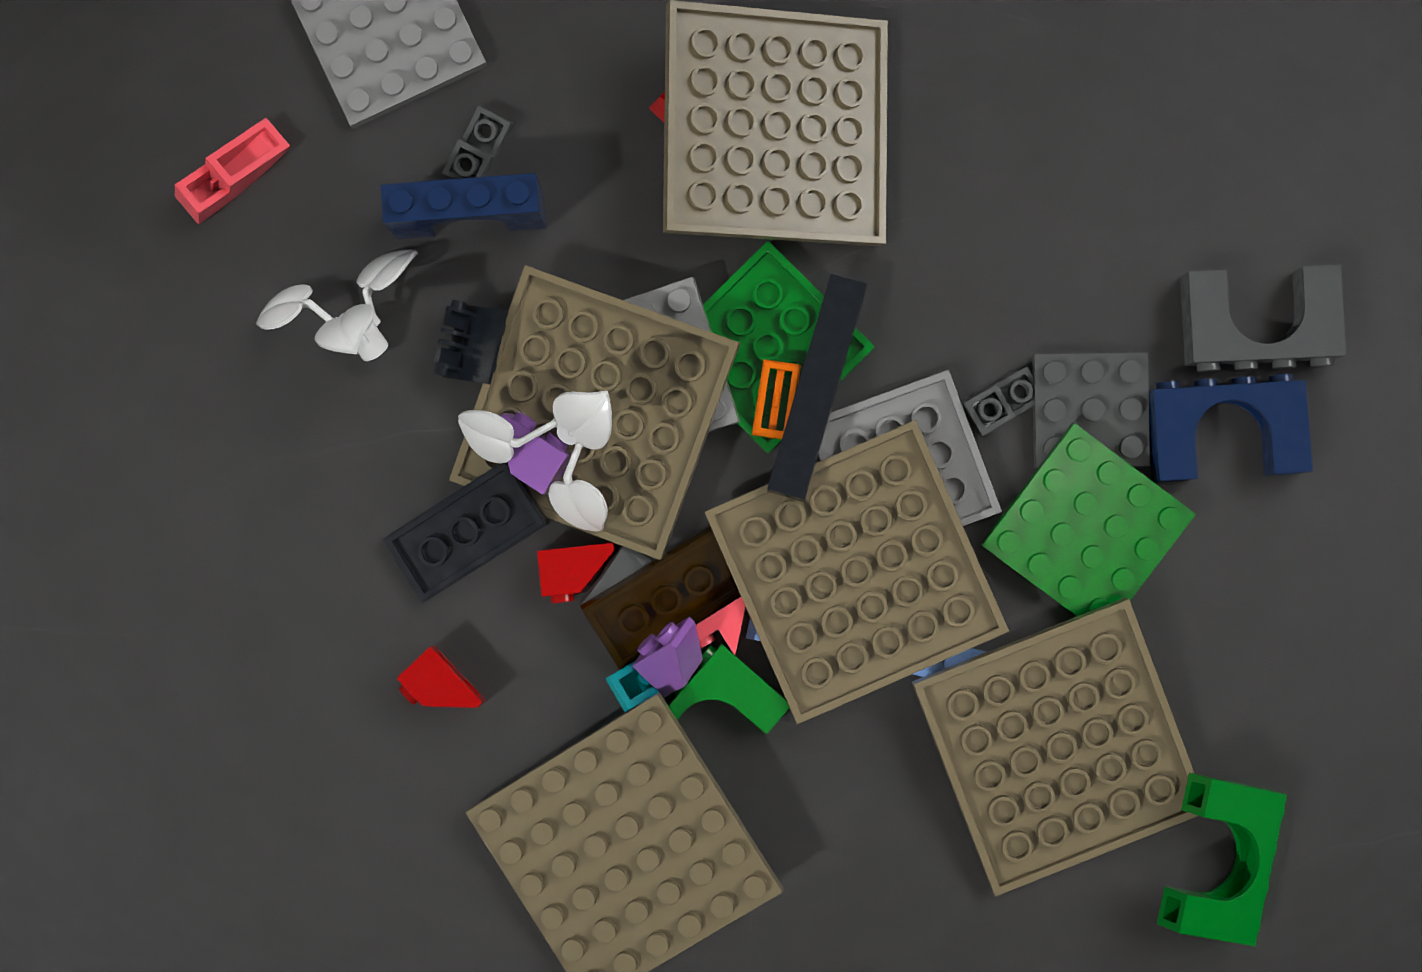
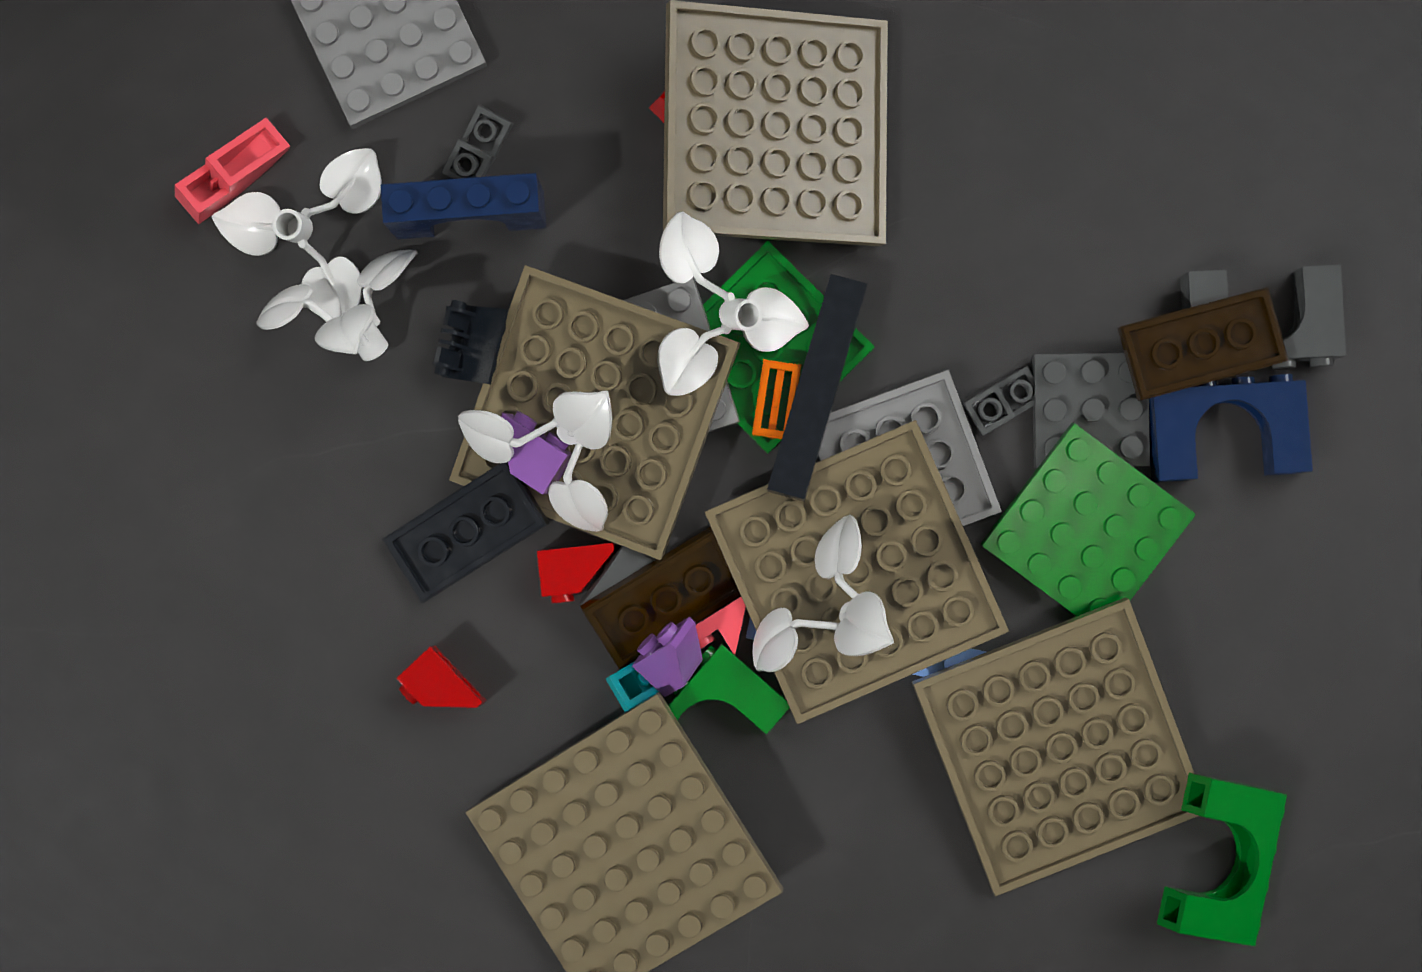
none -> white plant [212,148,382,318]
none -> white plant [657,212,809,396]
none -> white plant [752,514,894,672]
none -> dark brown tile [1117,287,1289,402]

